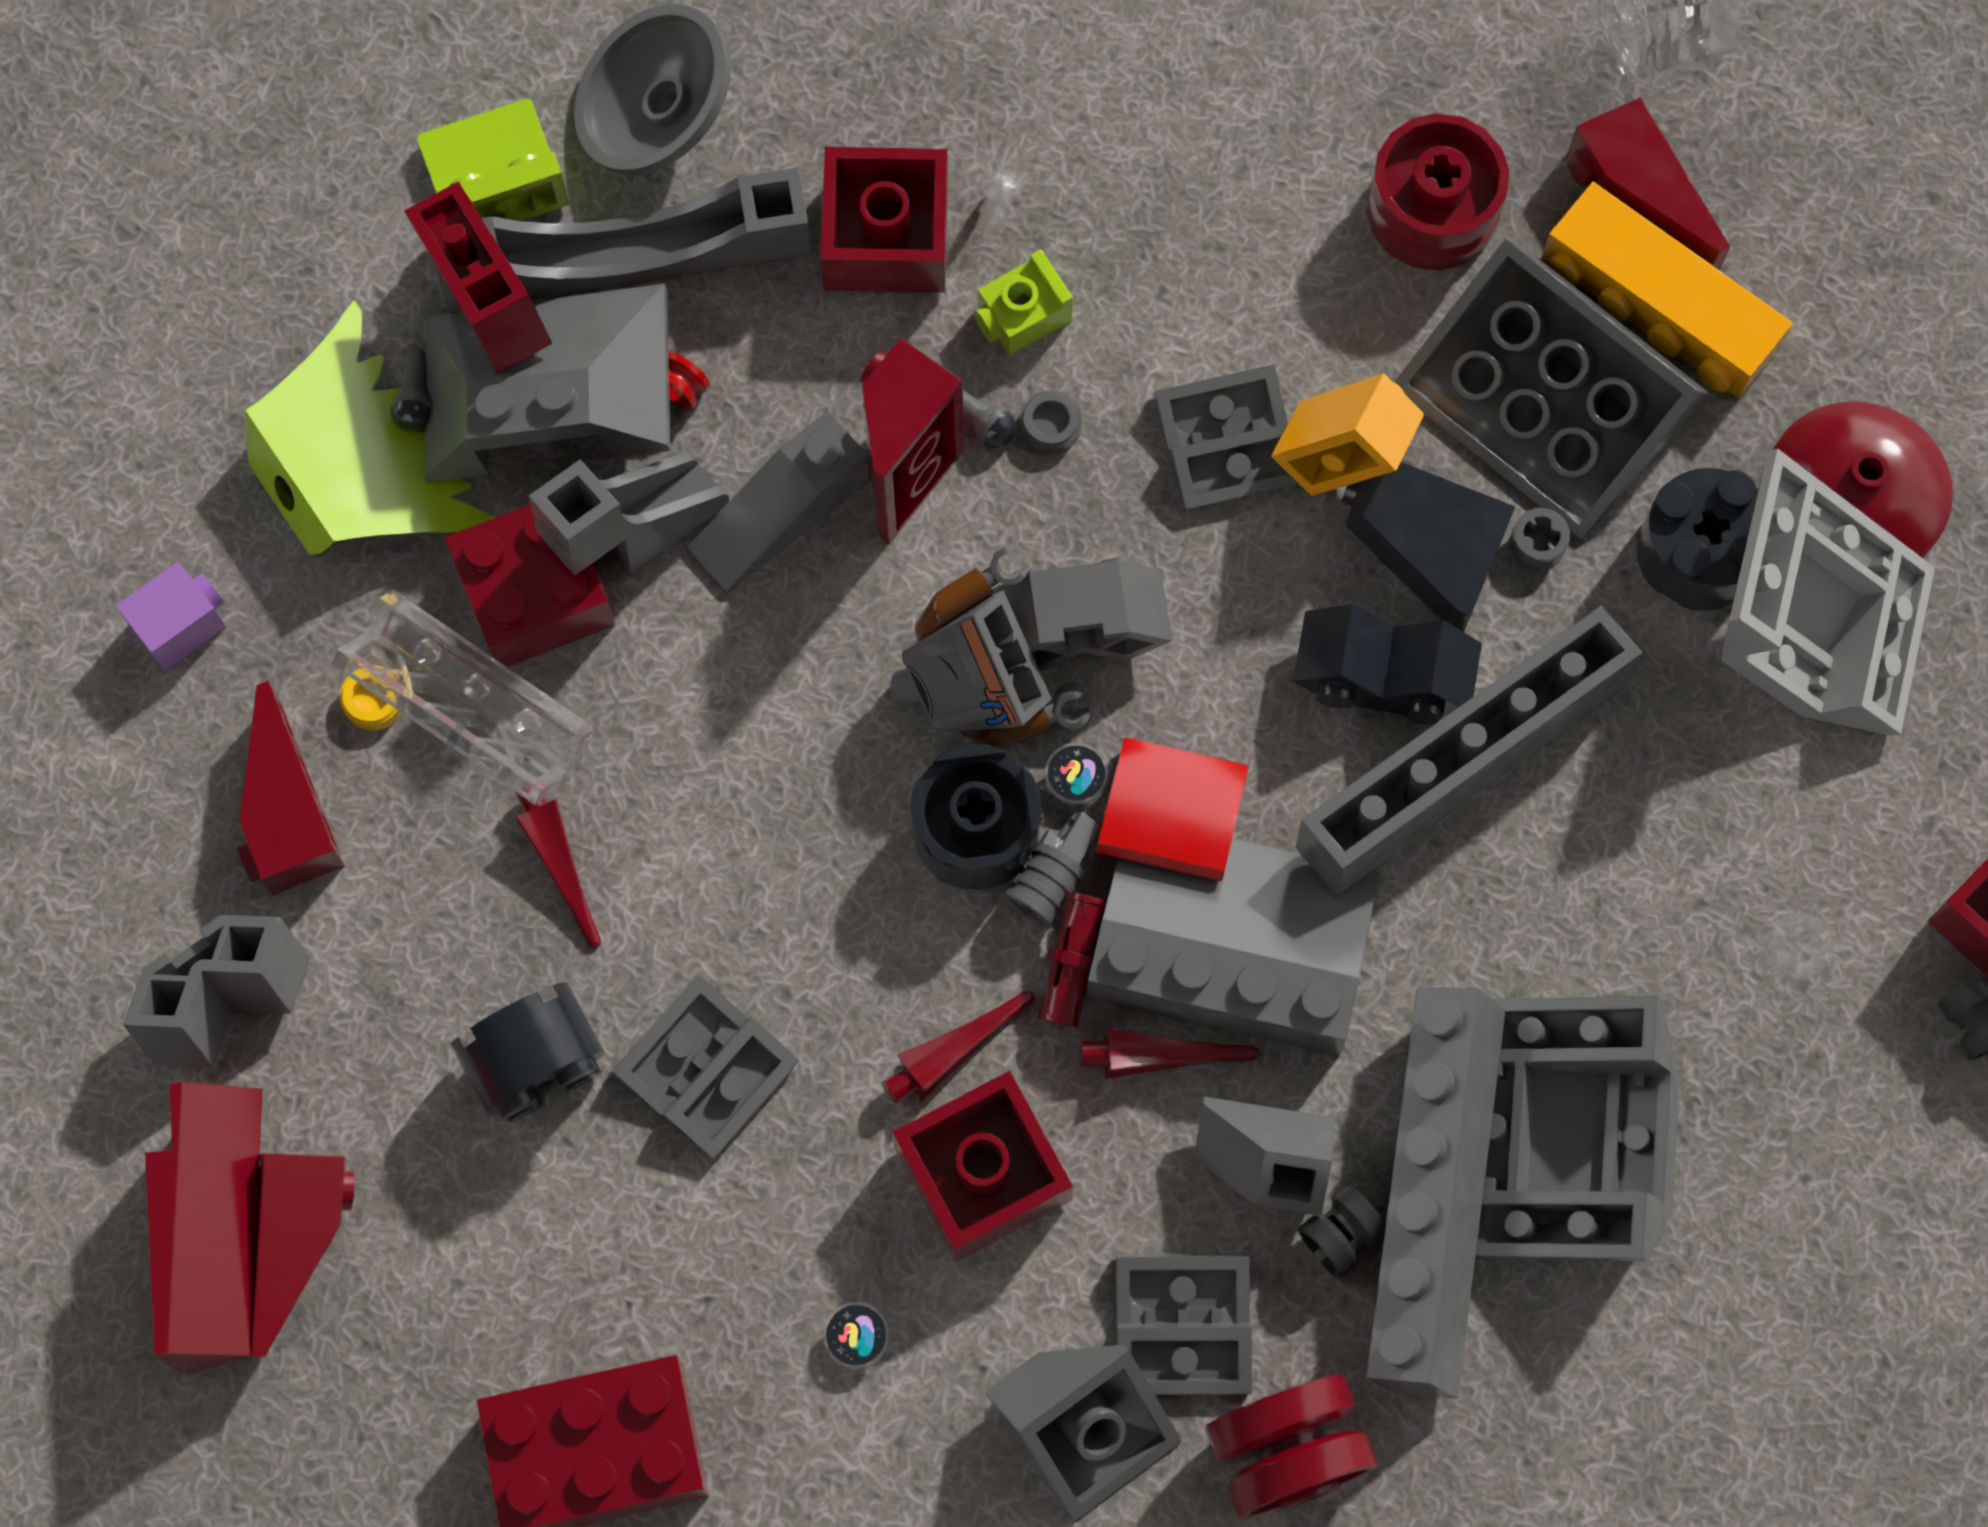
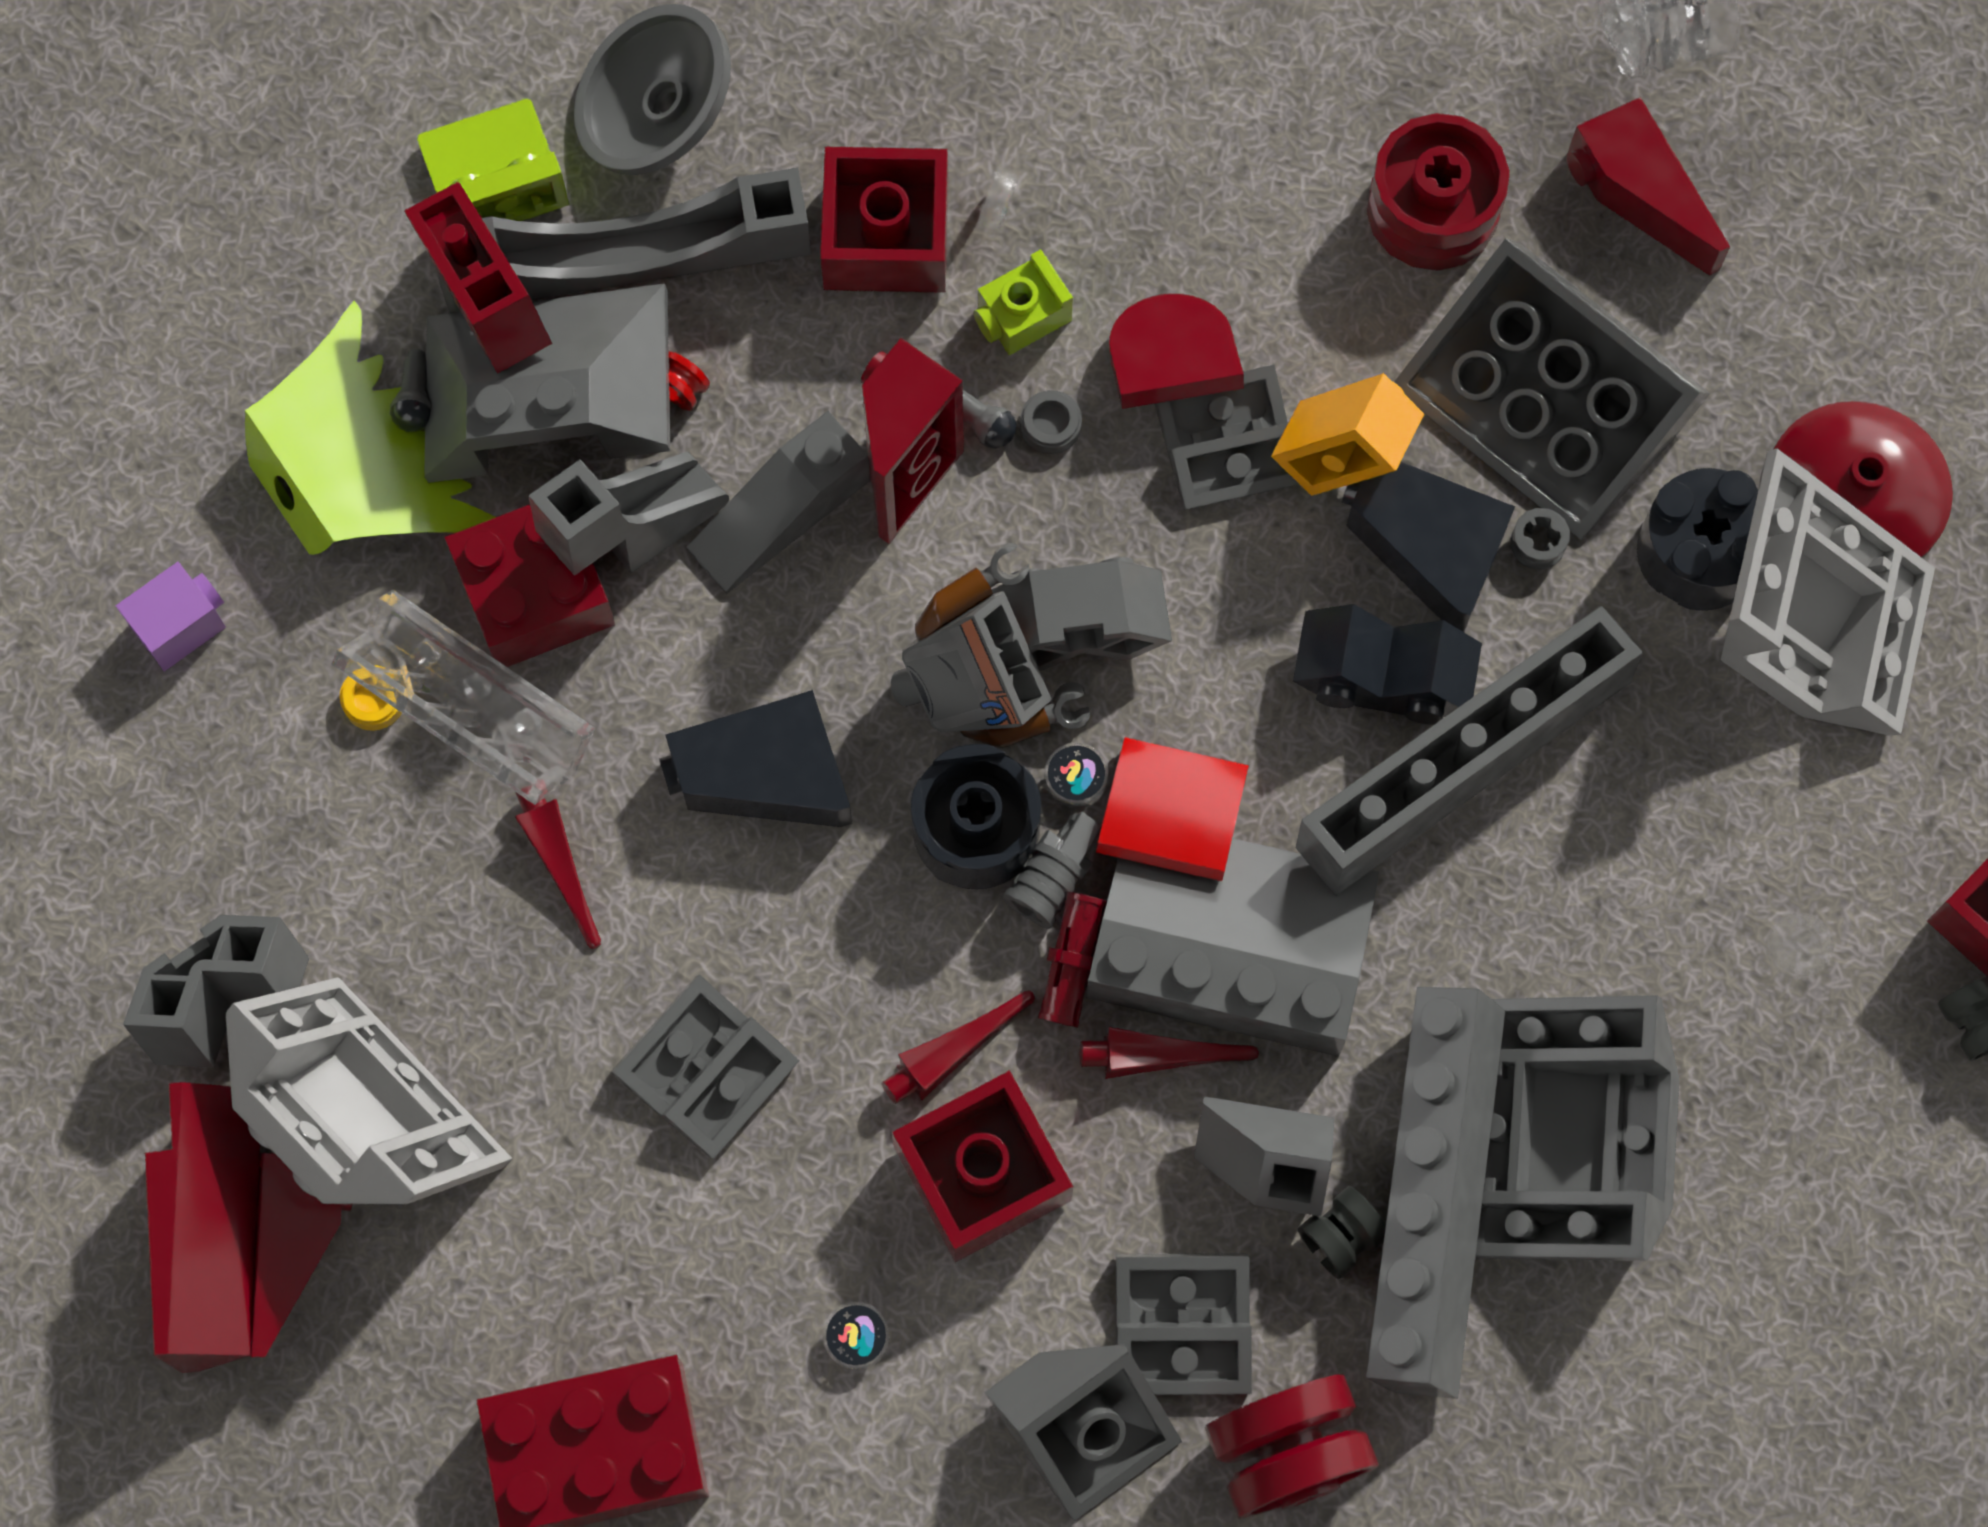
dark red slope [237,680,345,895] -> none
black brick [451,982,605,1123] -> none
light orange brick [1541,182,1793,399] -> none
none -> light grey slope [226,977,513,1204]
none -> black slope [659,690,852,827]
none -> dark red tile [1109,294,1244,409]

